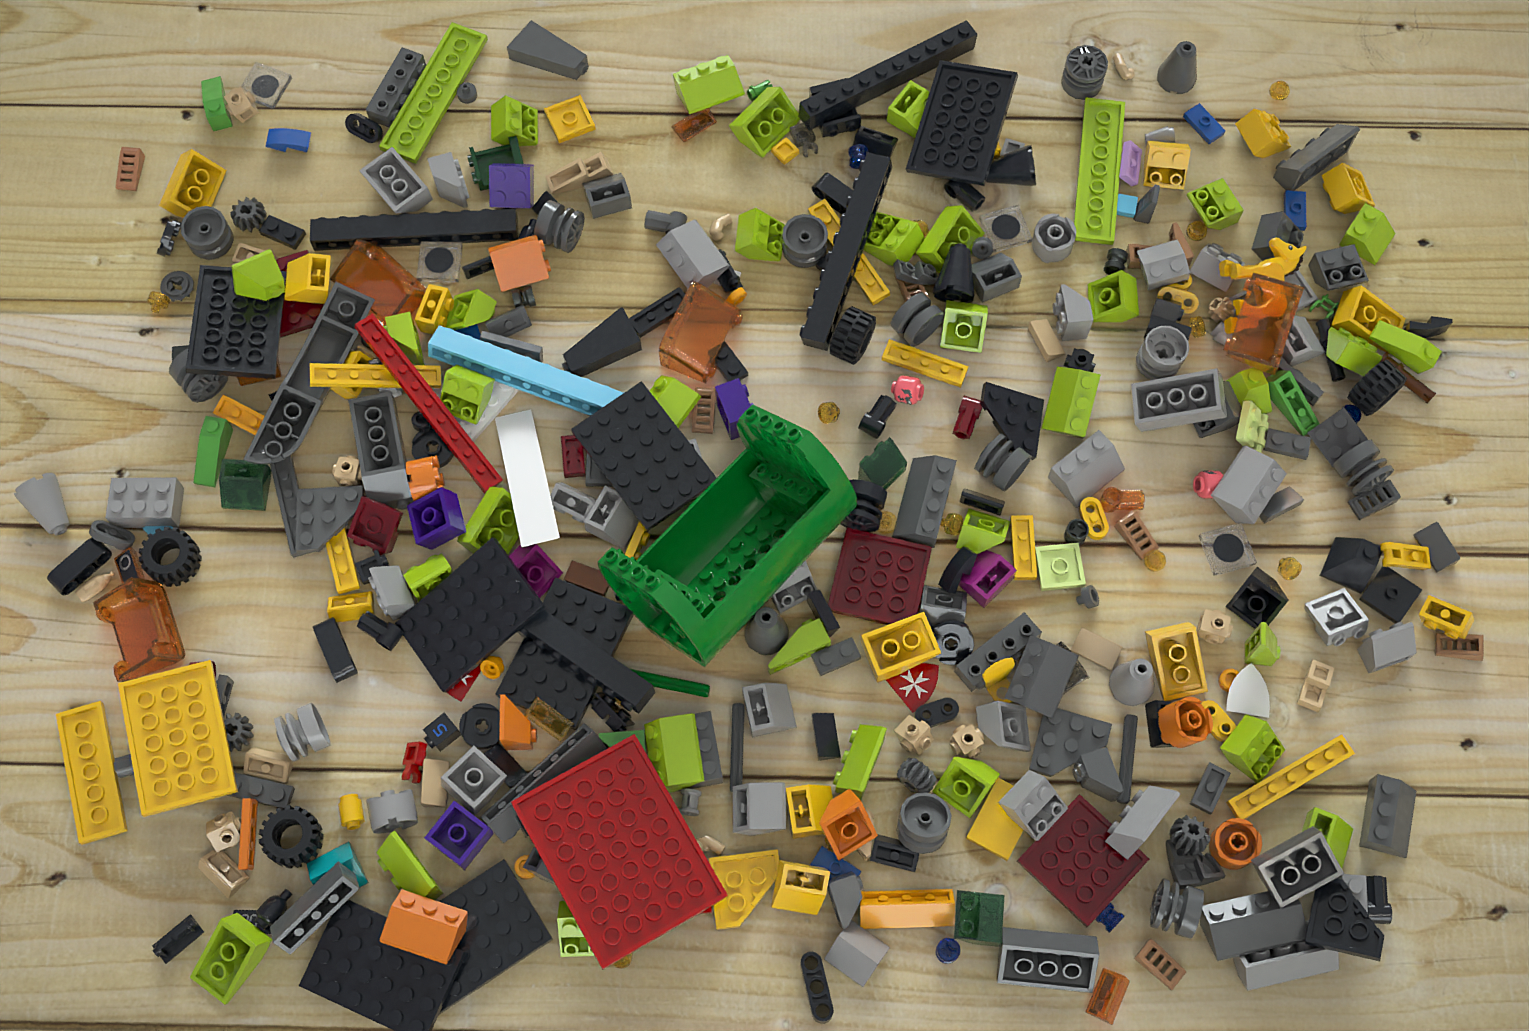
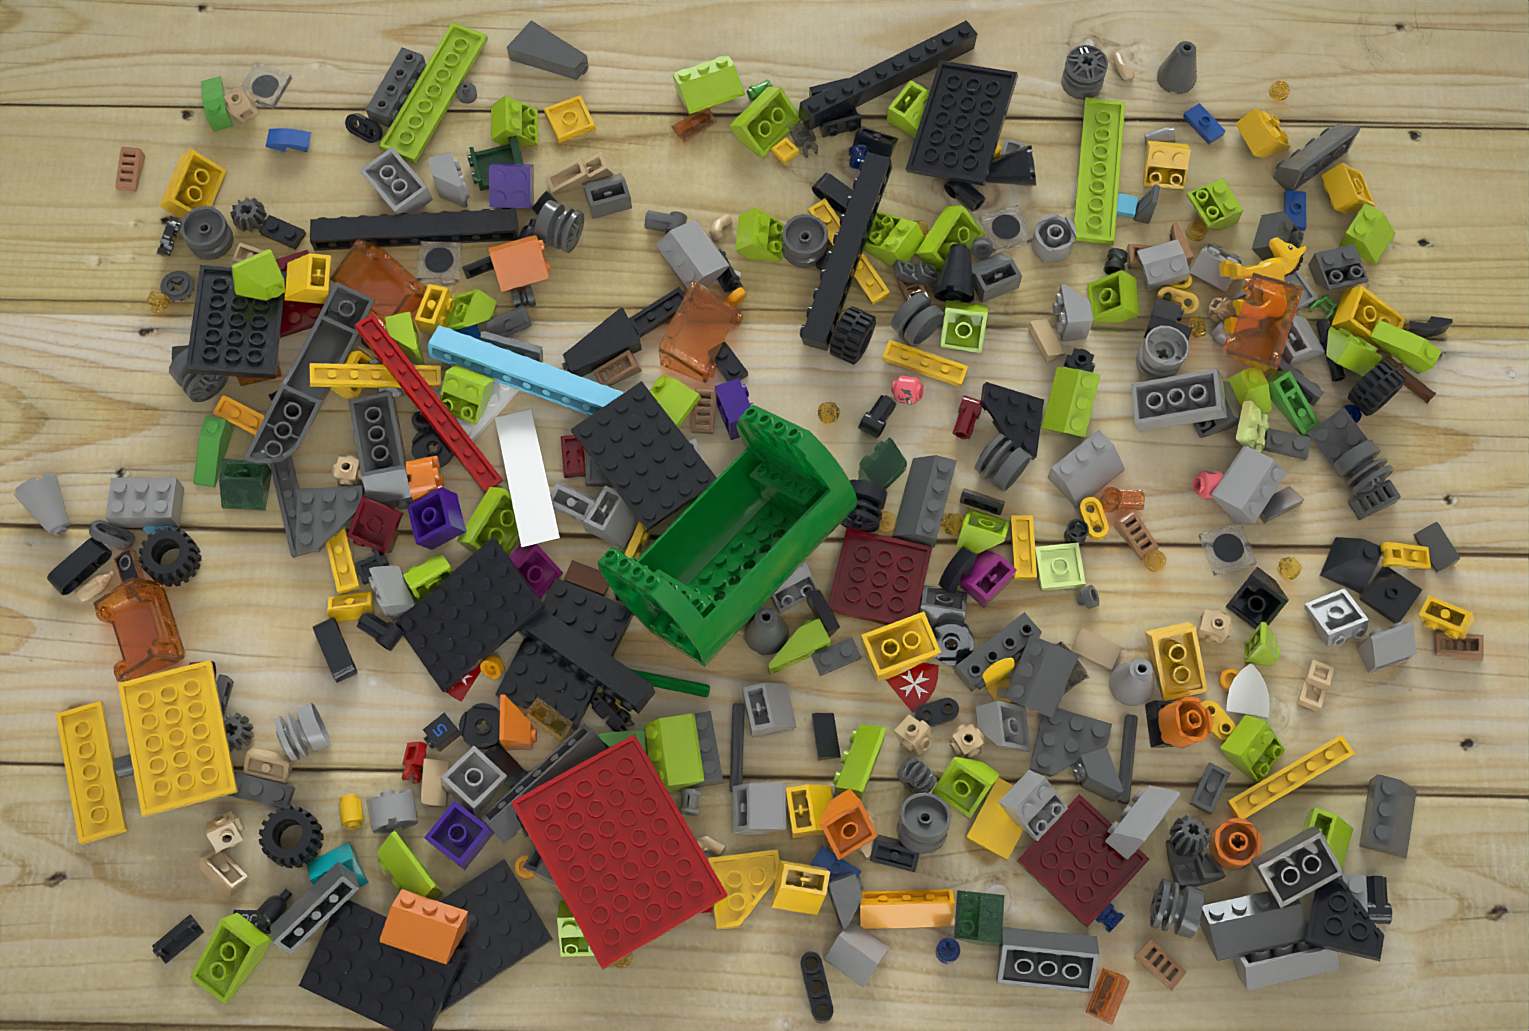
orange tile [238,798,258,870] -> none
lavender plate [1119,140,1142,186] -> none
none -> medium nougat slope [593,350,642,386]

